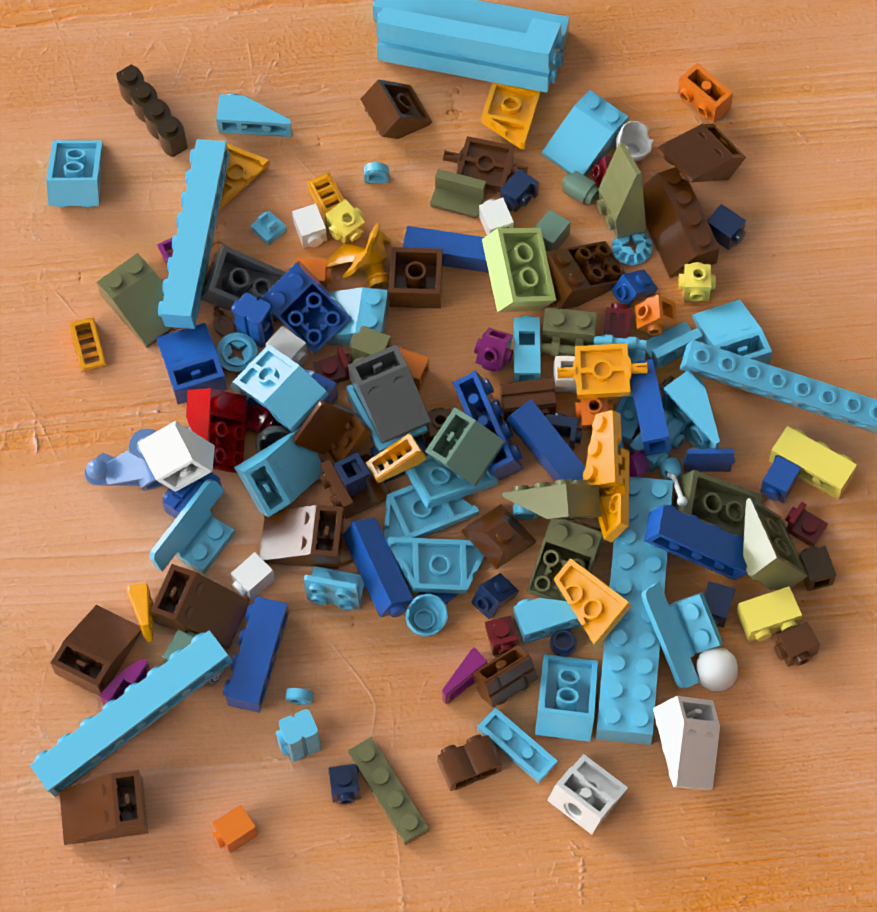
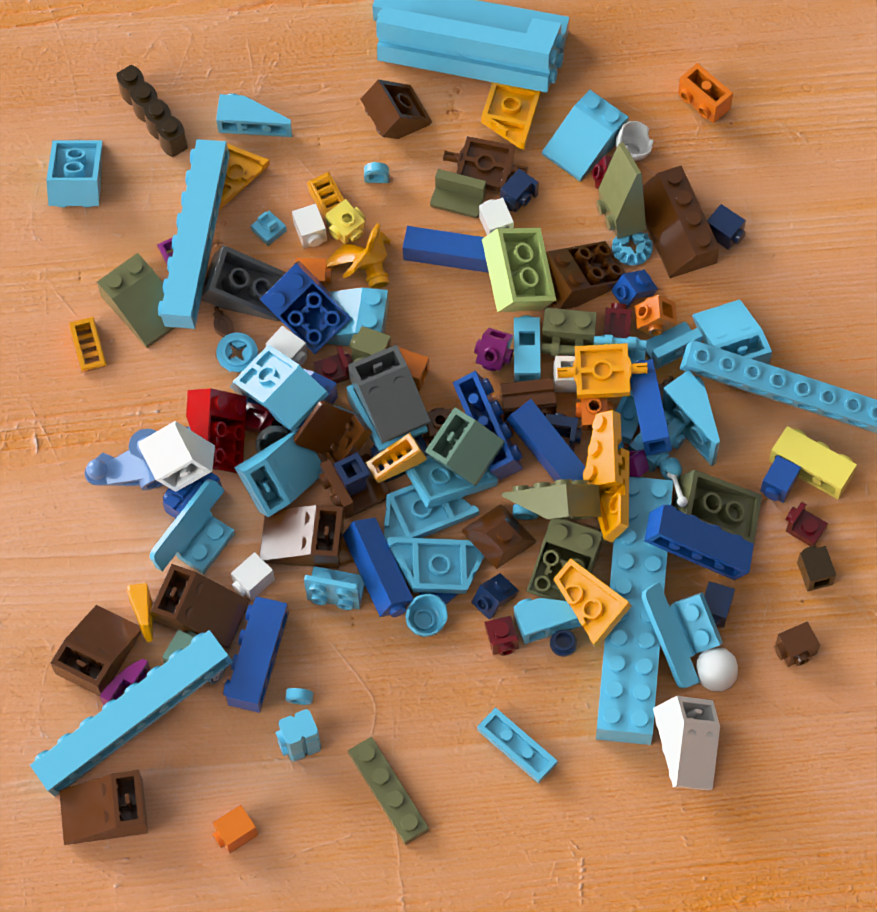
blue slope [156,323,228,405] -> none
blue brick [231,293,275,348] -> none
dark blue bracket [329,764,361,805] -> none
reddish brown brick [389,247,443,309] -> none
reddish brown brick [437,735,502,791] -> none
magenta slope [442,647,487,704] -> none
reddish brown brick [472,645,538,707] -> none
sand green brick [535,209,570,252] -> none
medium azure slope [535,654,598,742] -> none
white brick [547,754,628,835] -> none
sand green brick [561,170,599,205] -> none
reddish brown slope [658,124,746,183] -> none
light yellow brick [679,262,716,302] -> none
blue piece [683,449,735,472] -> none
light yellow brick [736,586,802,642] -> none
olive slope [743,498,808,590] -> none

